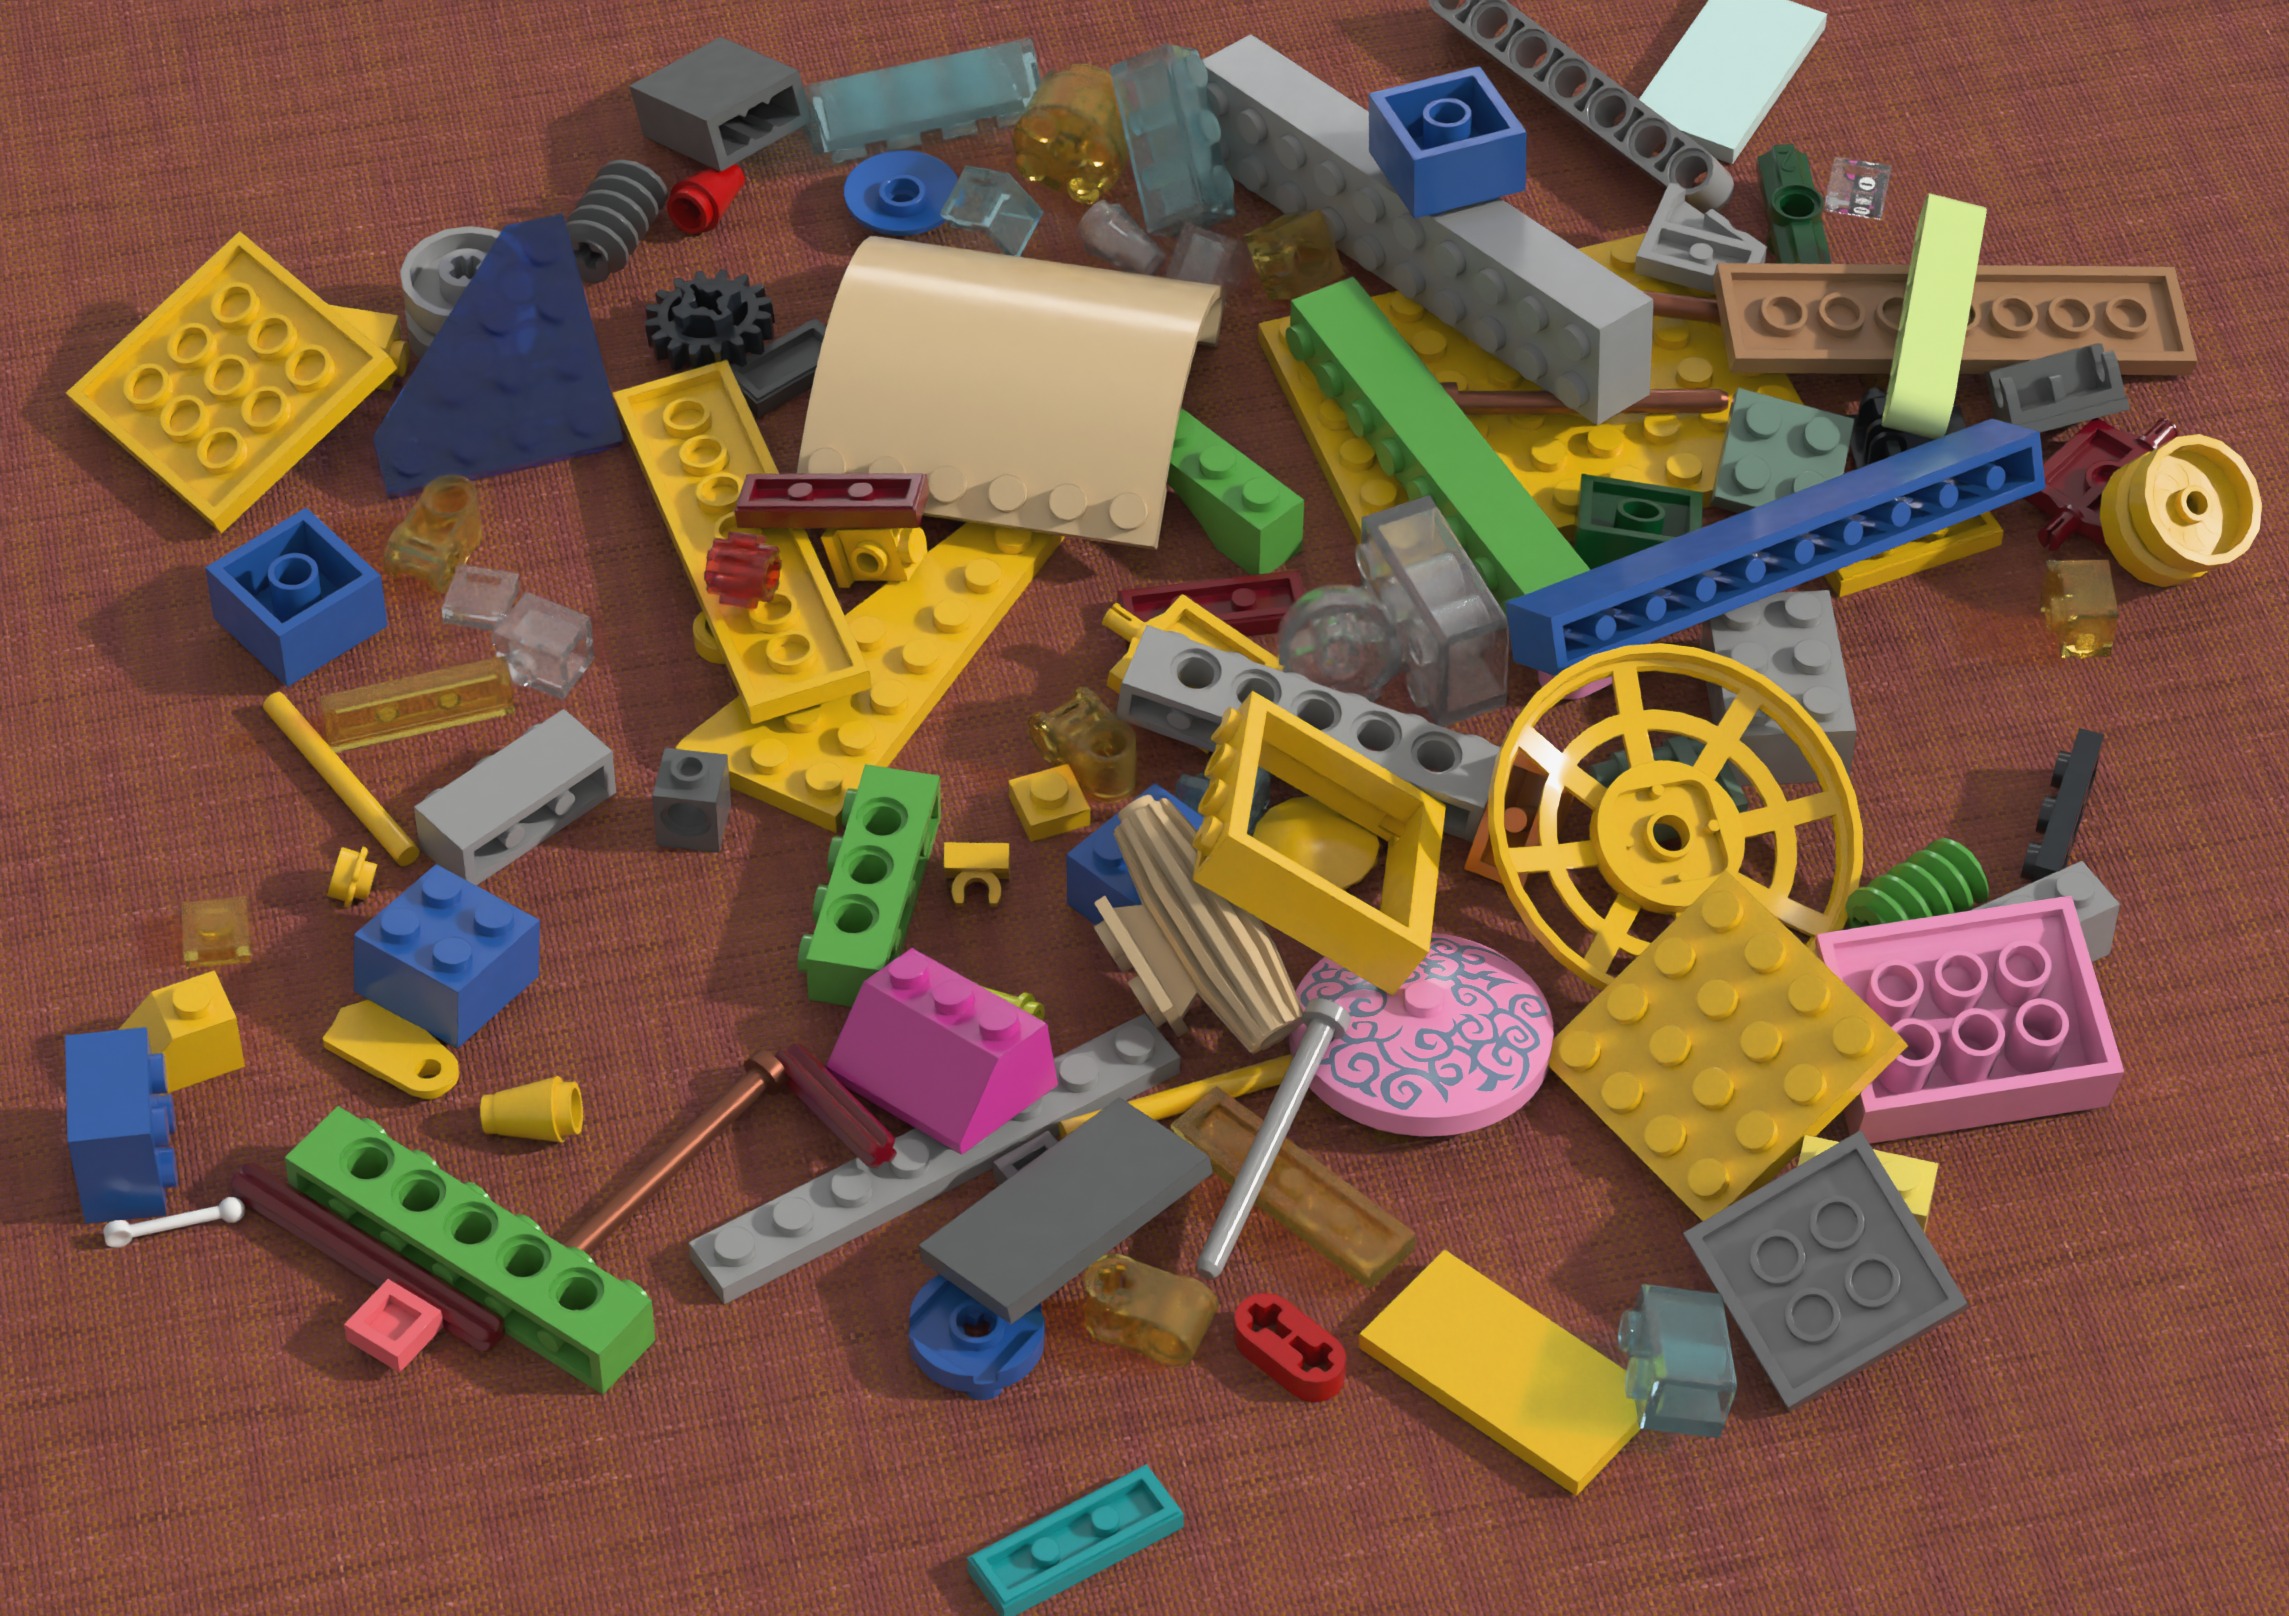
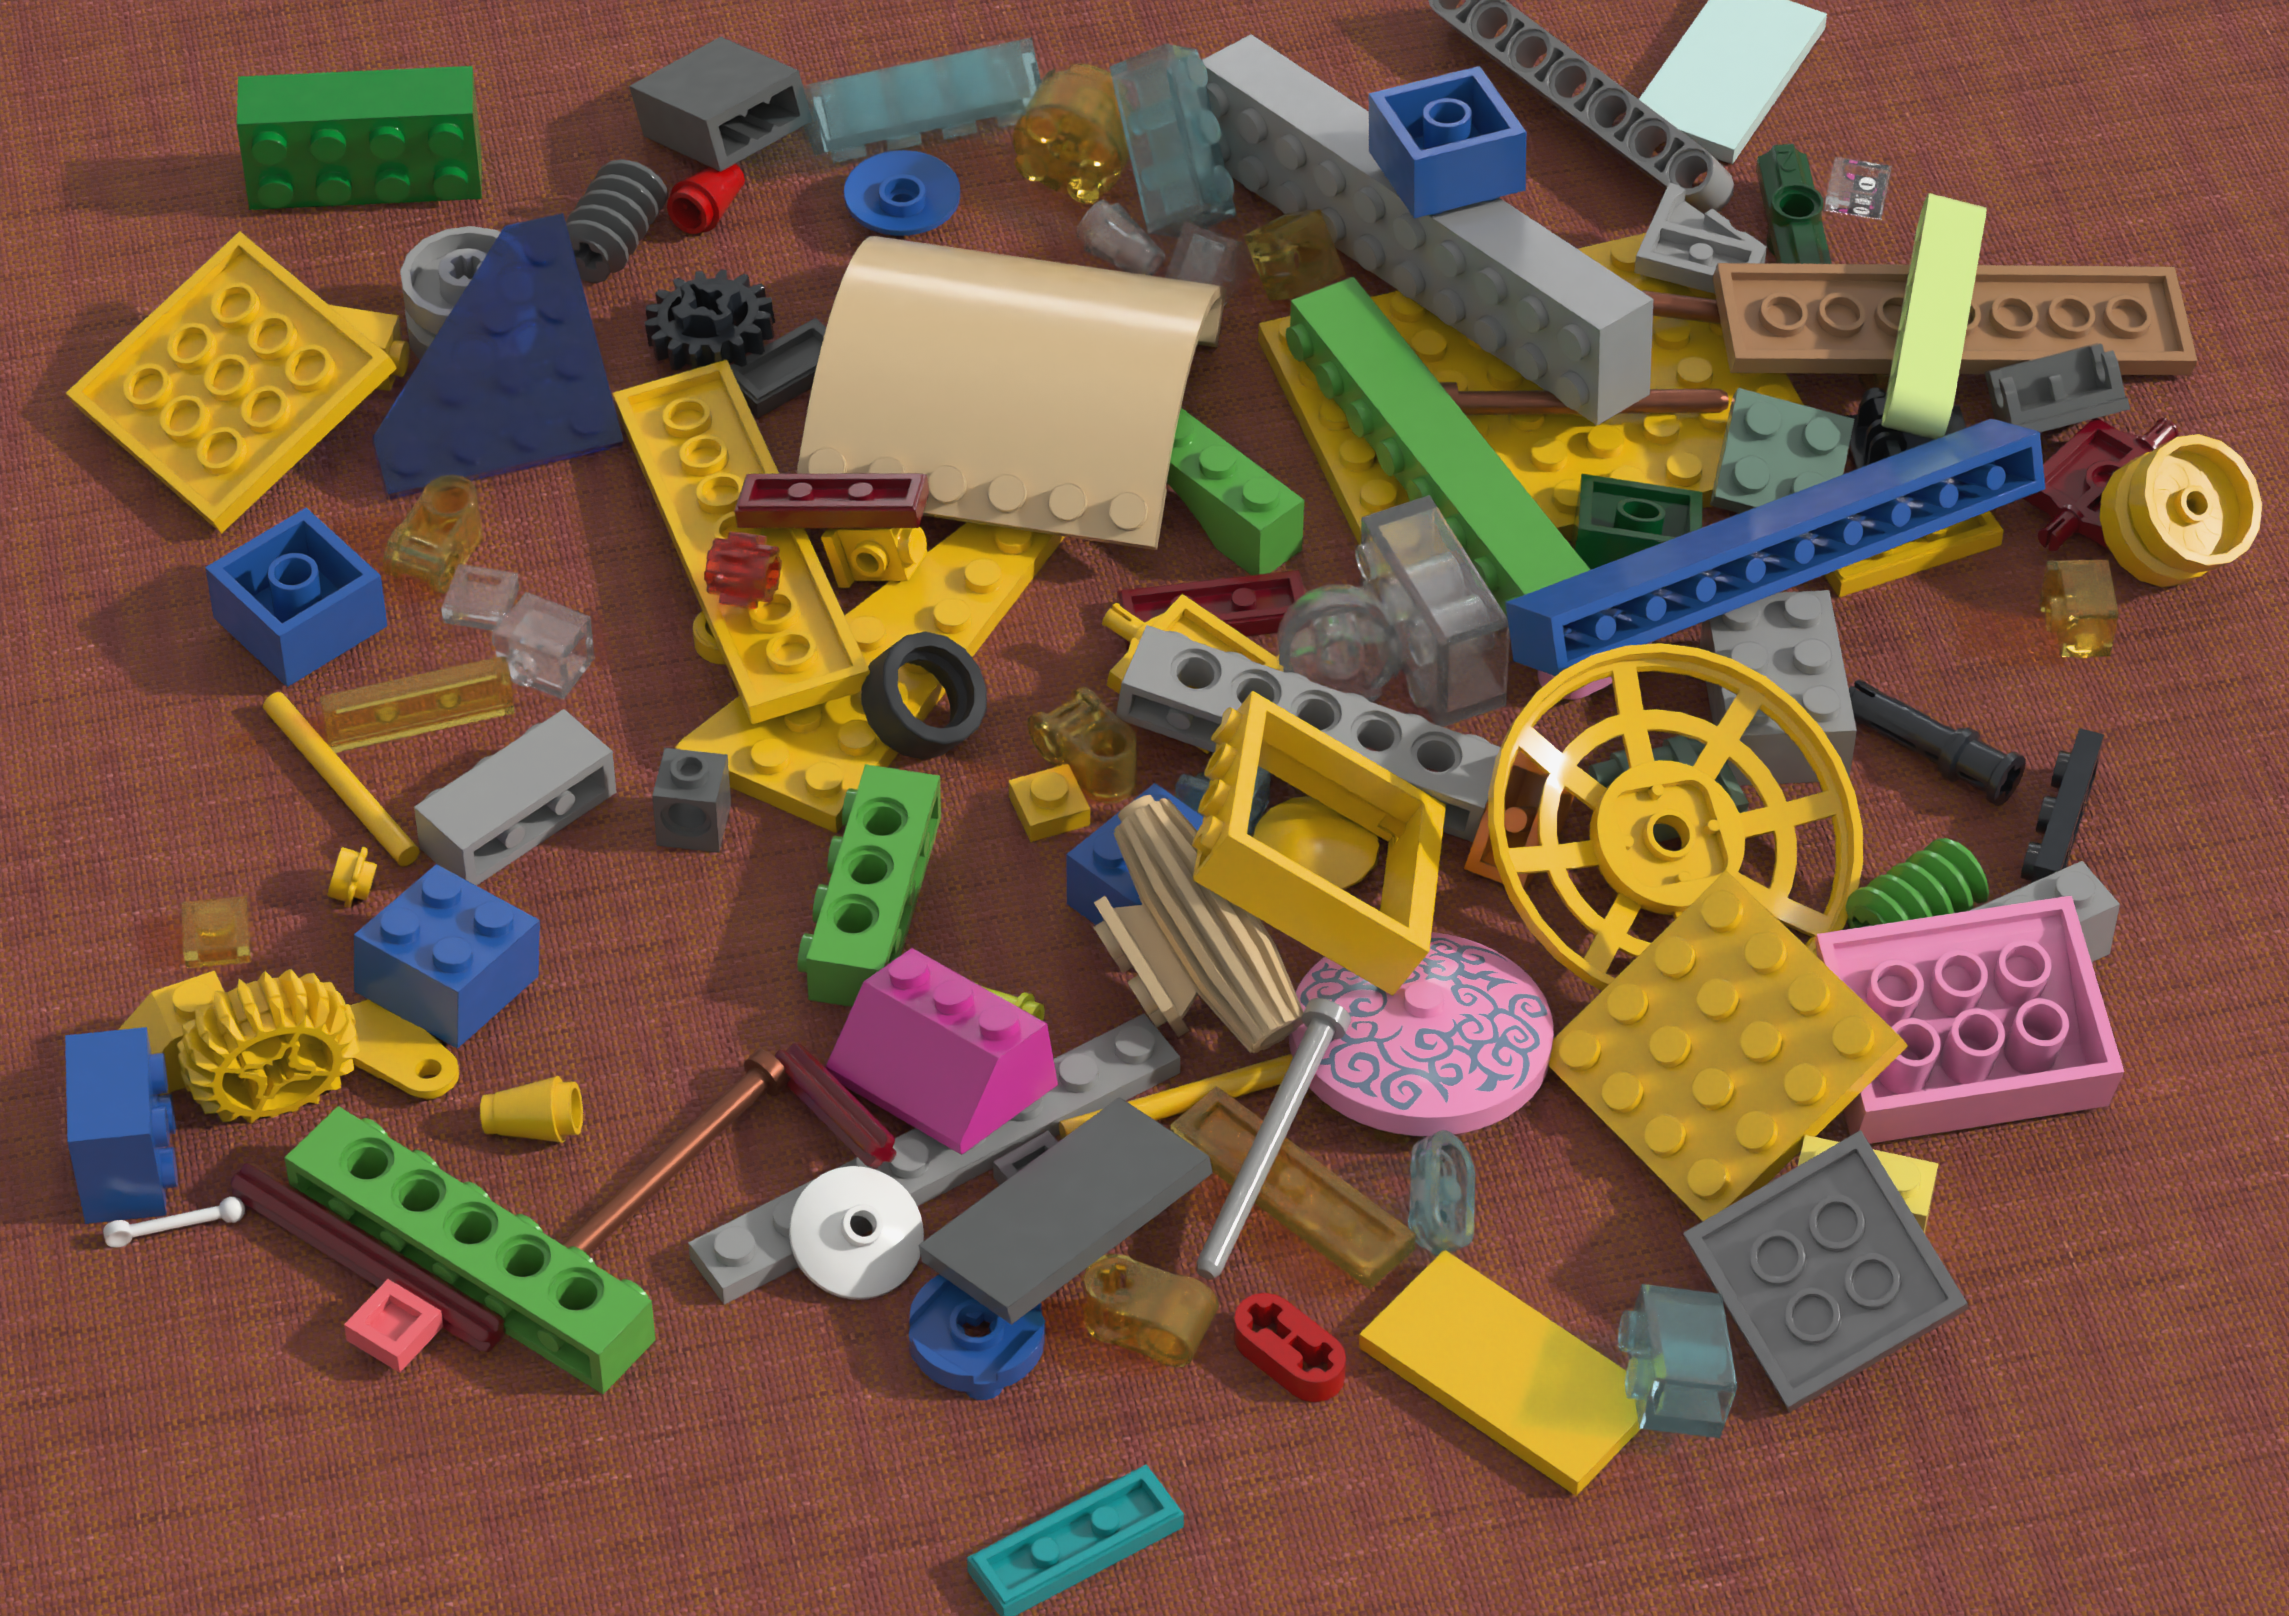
clear light blue panel [939,165,1044,257] -> none
yellow tile [944,842,1010,907] -> none
none -> yellow gear [177,969,360,1124]
none -> green brick [236,66,482,210]
none -> white dish [789,1166,924,1300]
none -> black tyre [861,631,987,760]
none -> clear light blue plate [1408,1130,1475,1256]
none -> black pin [1849,679,2026,806]

